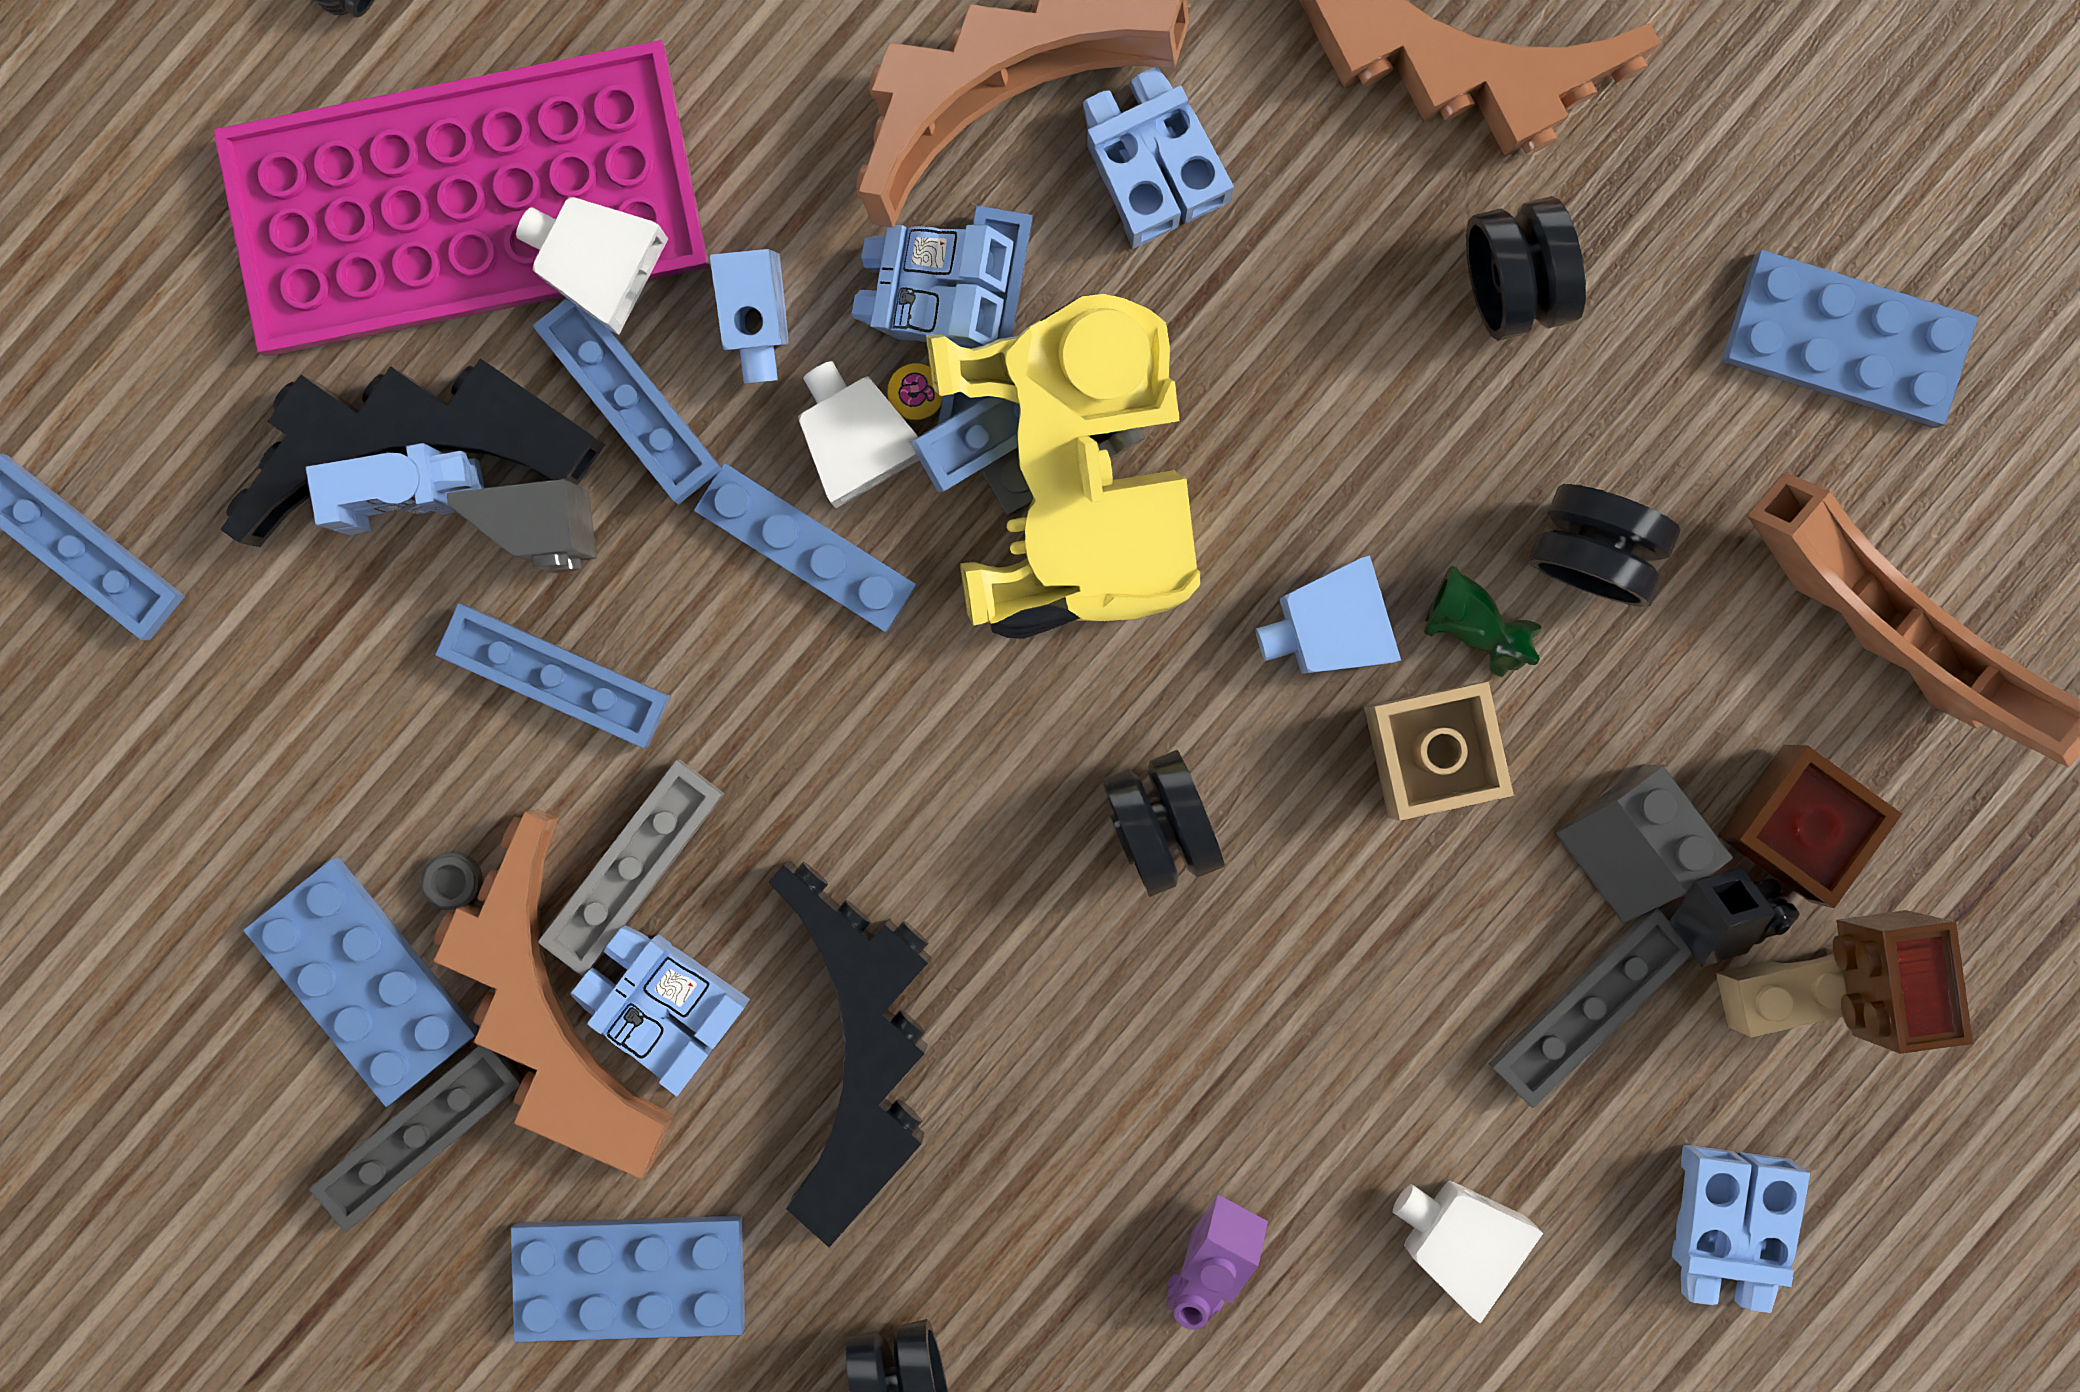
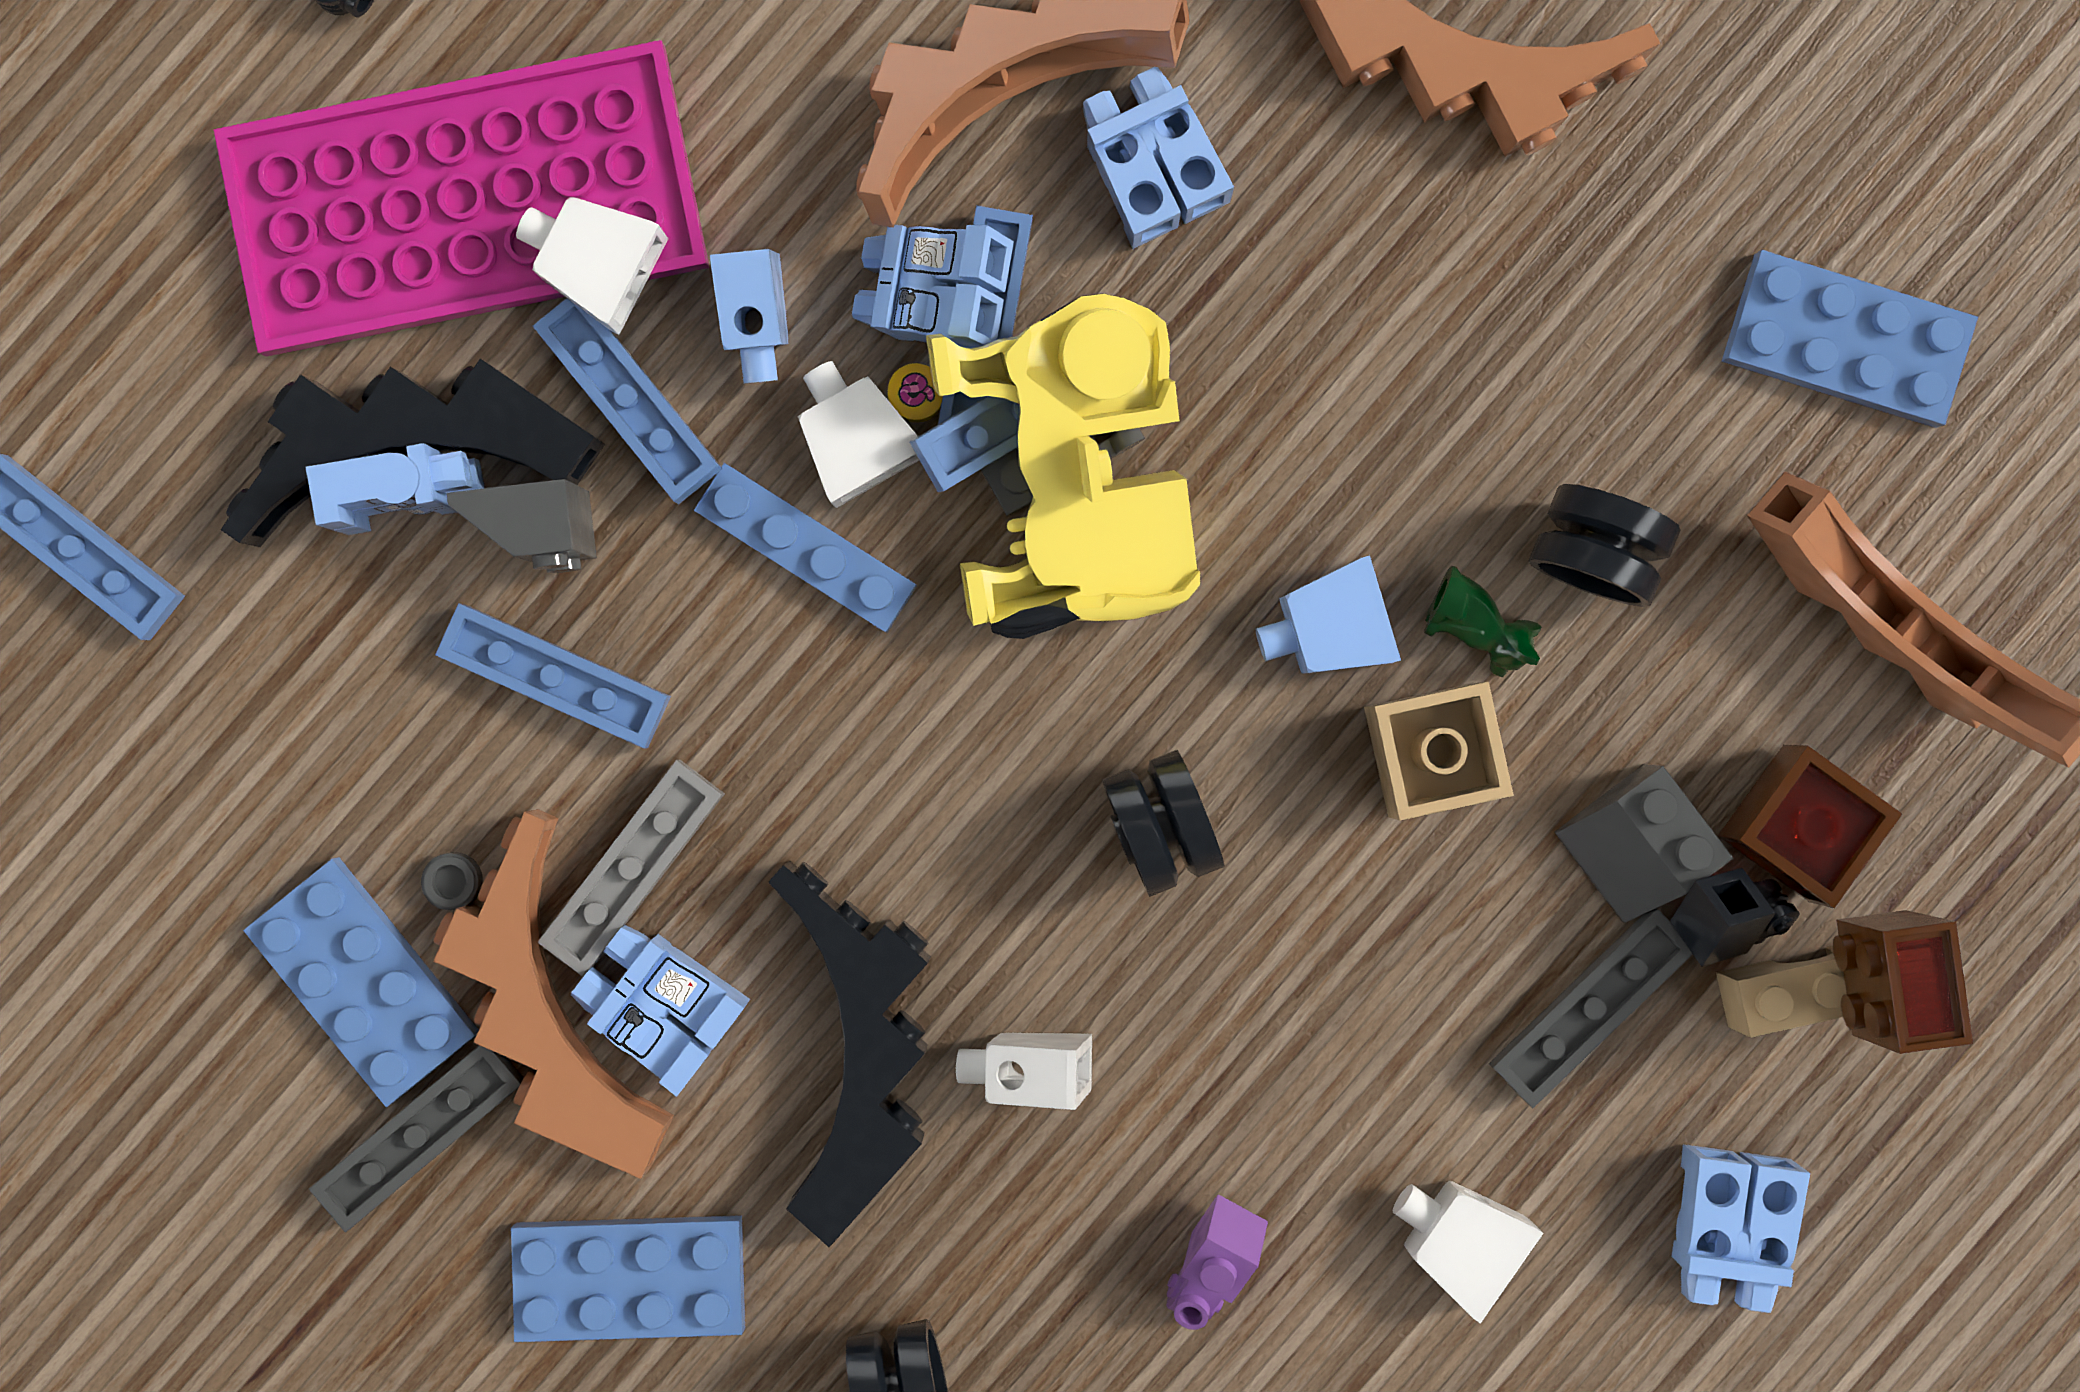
black wheel [1466,196,1586,341] -> none
none -> white torso [956,1033,1092,1110]

